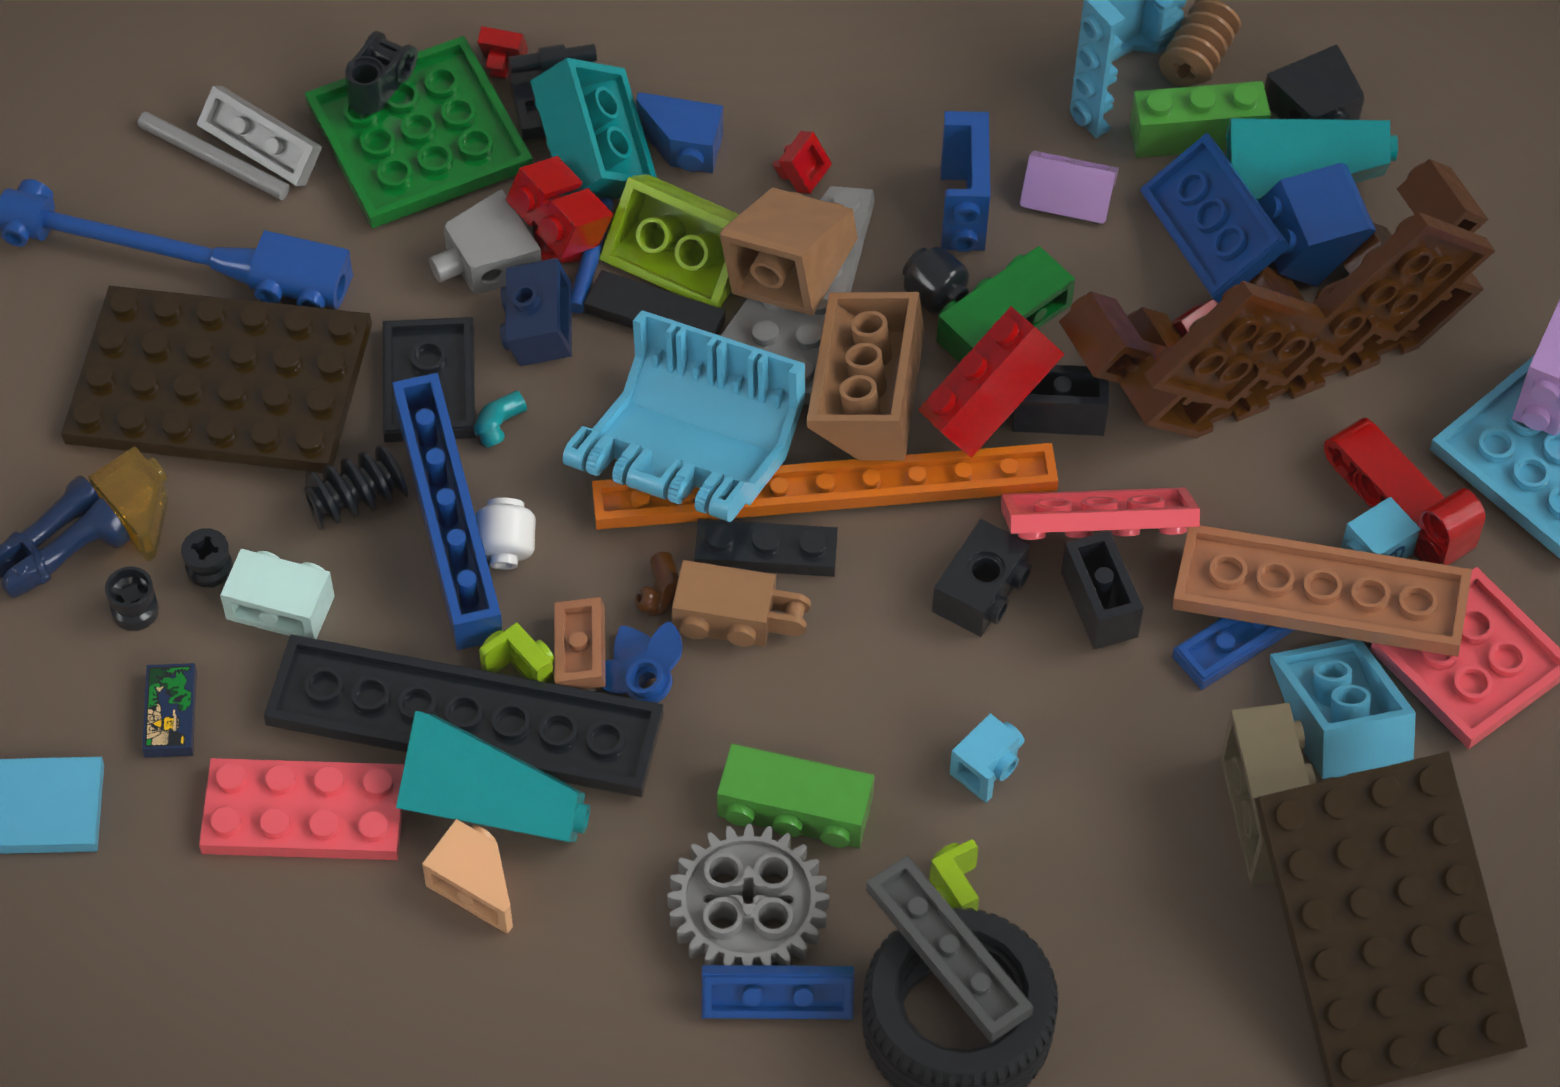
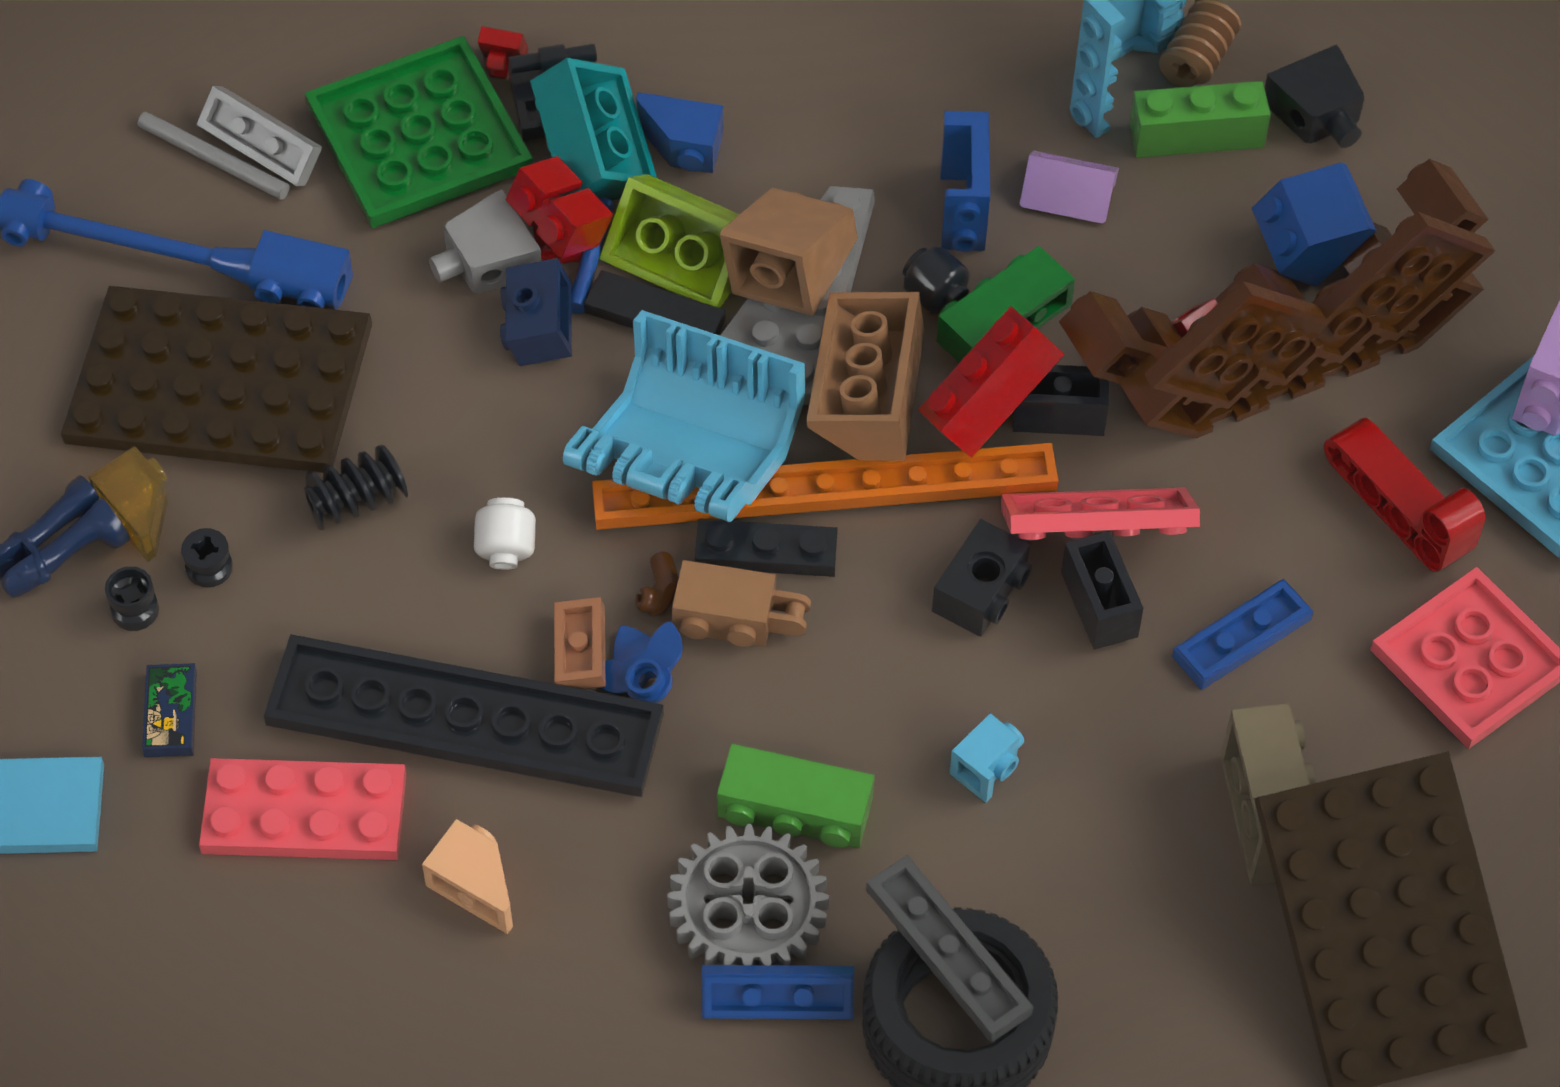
light aqua brick [220,549,335,639] -> none
black piece [345,31,418,114] -> none
black tile [383,317,476,442] -> none
blue brick [392,372,503,650] -> none
teal slope [396,711,590,842] -> none
teal arm [473,390,527,448] -> none
lime bracket [479,622,554,684] -> none
red tile [772,131,832,194] -> none
lime bracket [929,839,979,911] -> none
blue tile [1139,133,1290,304] -> none
nougat plate [1173,525,1472,657] -> none
teal slope [1226,118,1398,201] -> none
medium azure slope [1270,639,1416,779] -> none
medium azure brick [1341,497,1421,558] -> none

